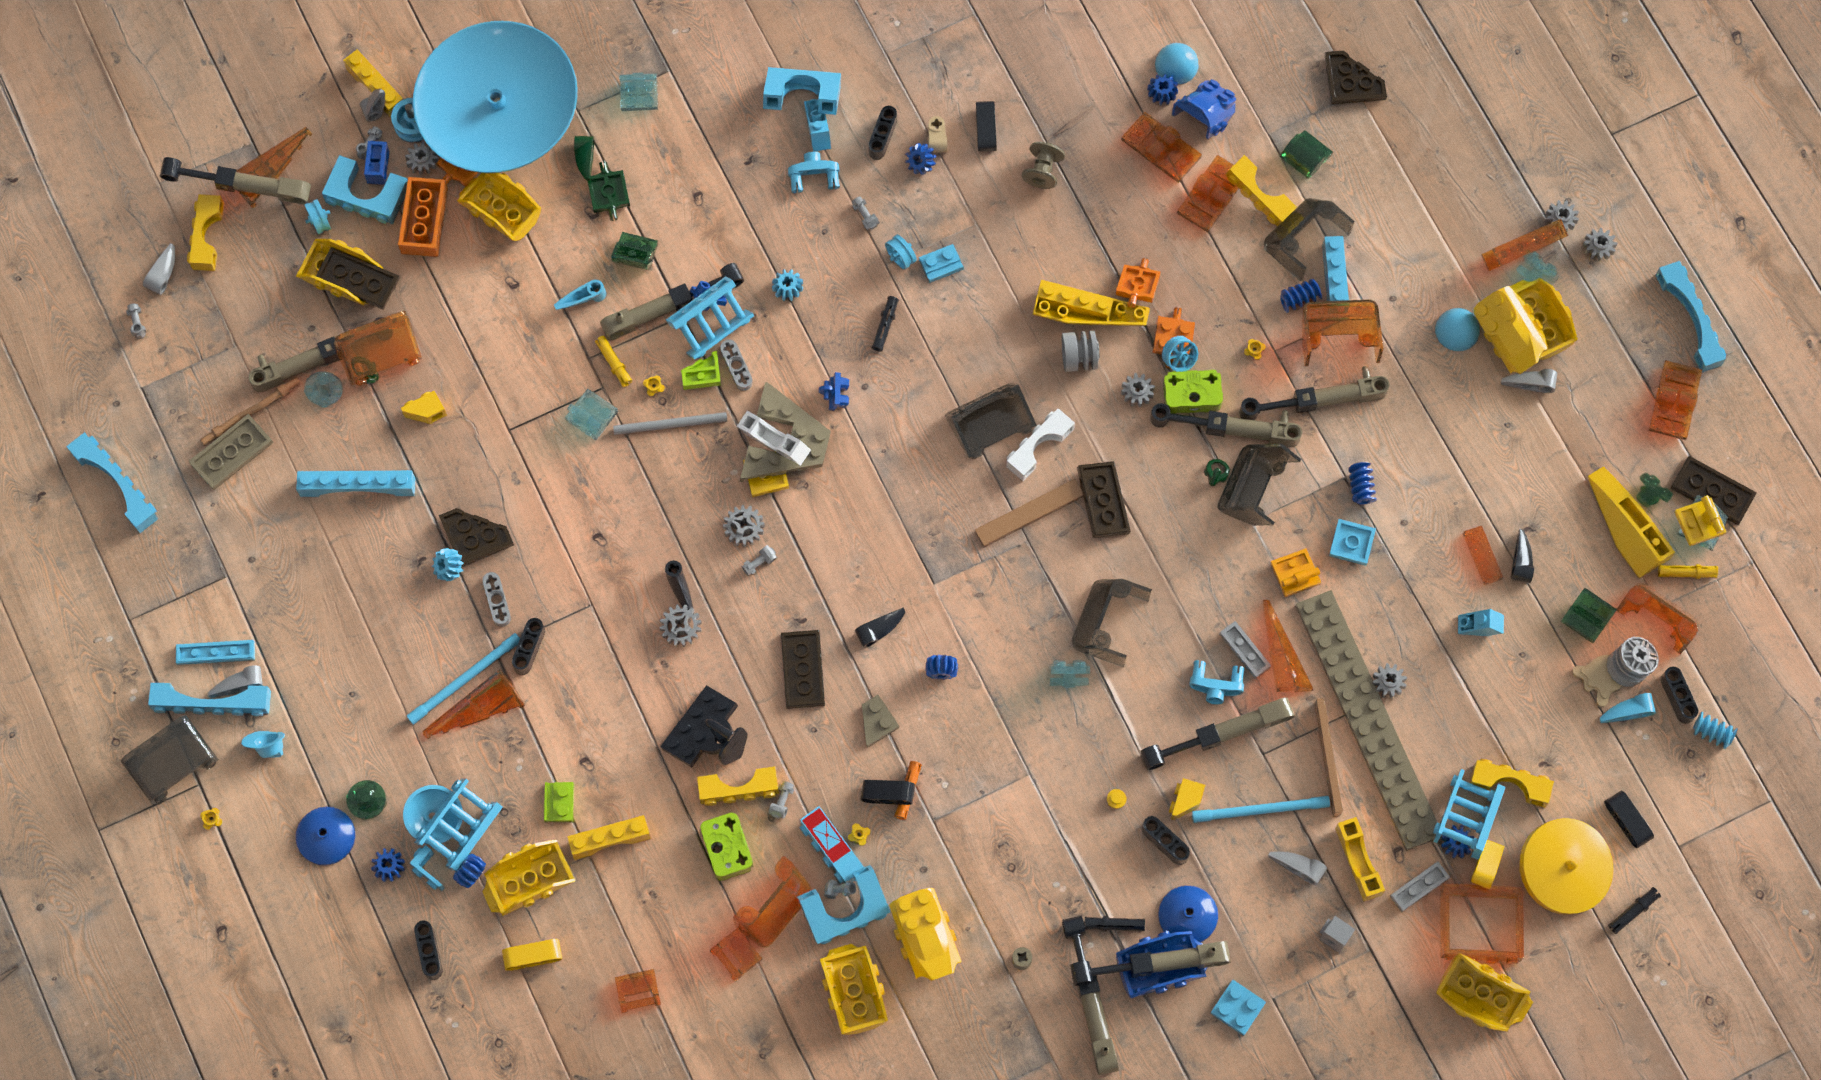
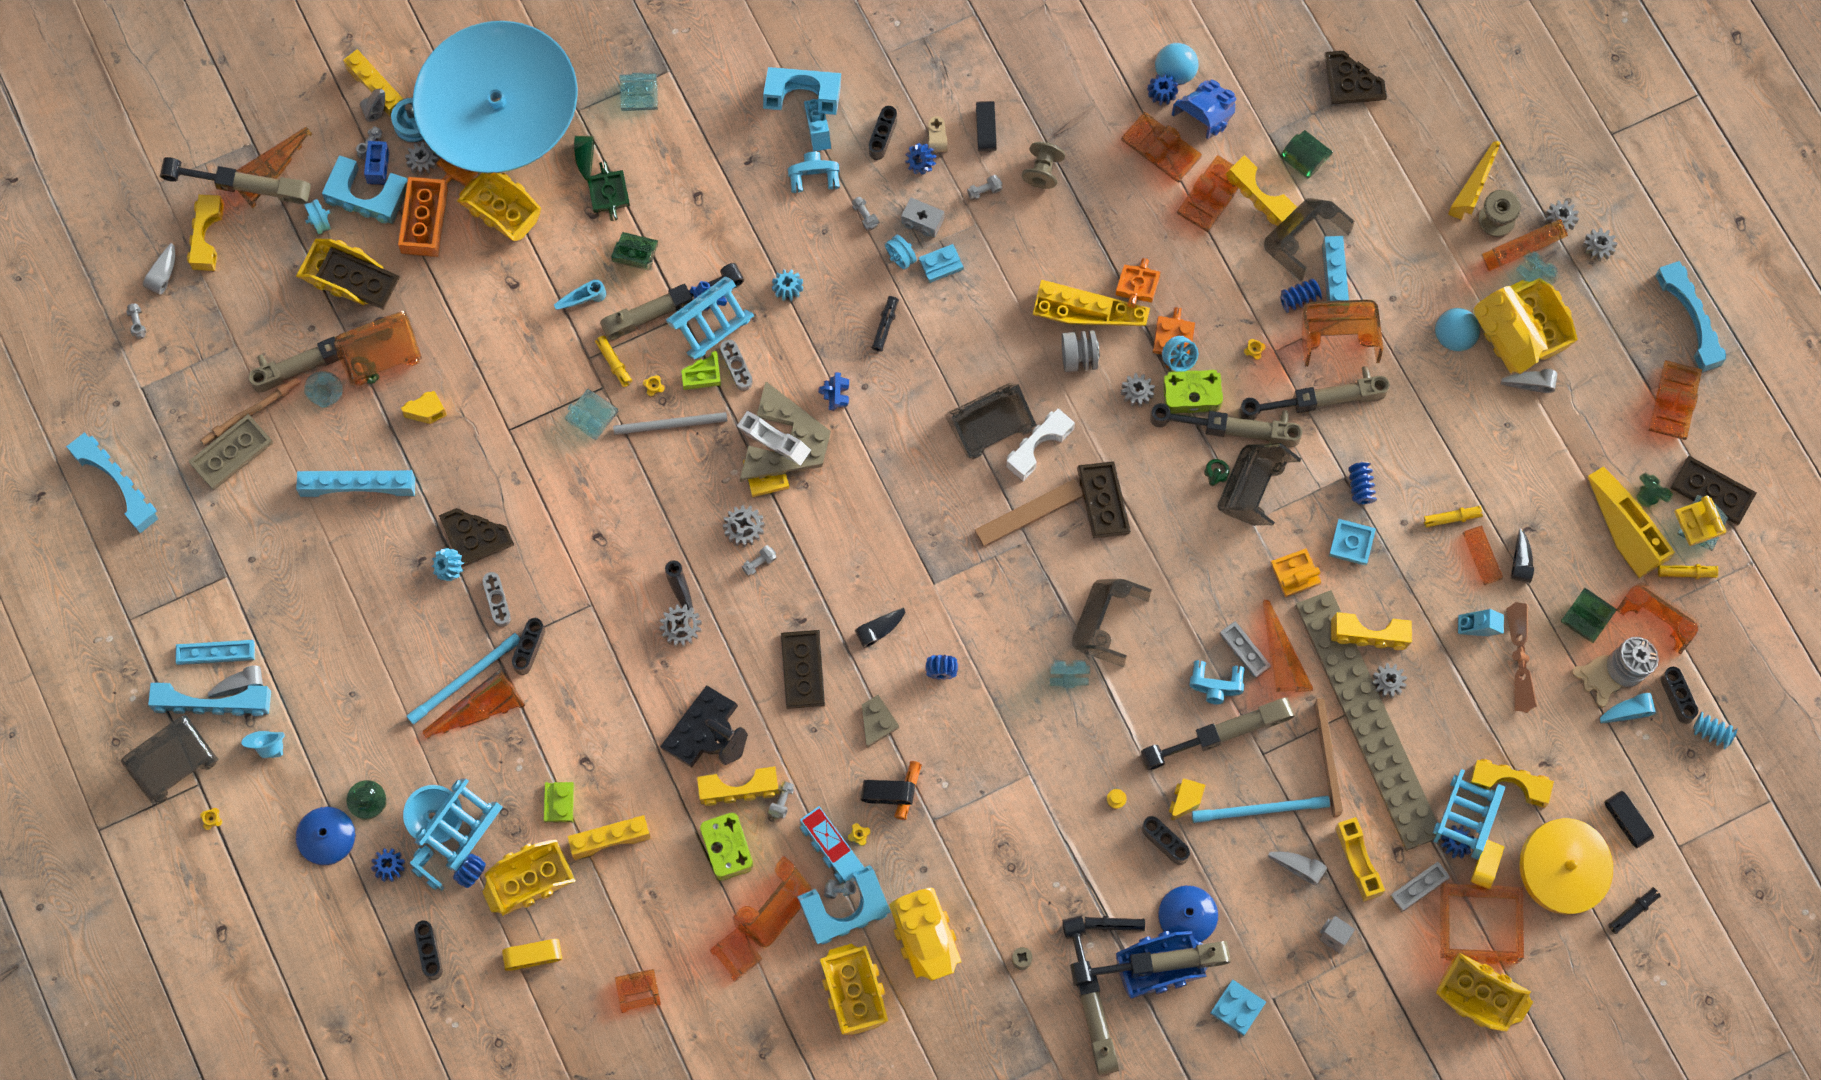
none -> light grey brick [901,198,944,237]
none -> light grey bar [967,175,1003,200]
none -> yellow arch [1331,612,1412,650]
none -> yellow pin [1423,505,1483,528]
none -> yellow wedge [1448,141,1501,220]
none -> dark tan hose [1479,190,1521,237]
none -> nougat piece [1506,602,1537,713]

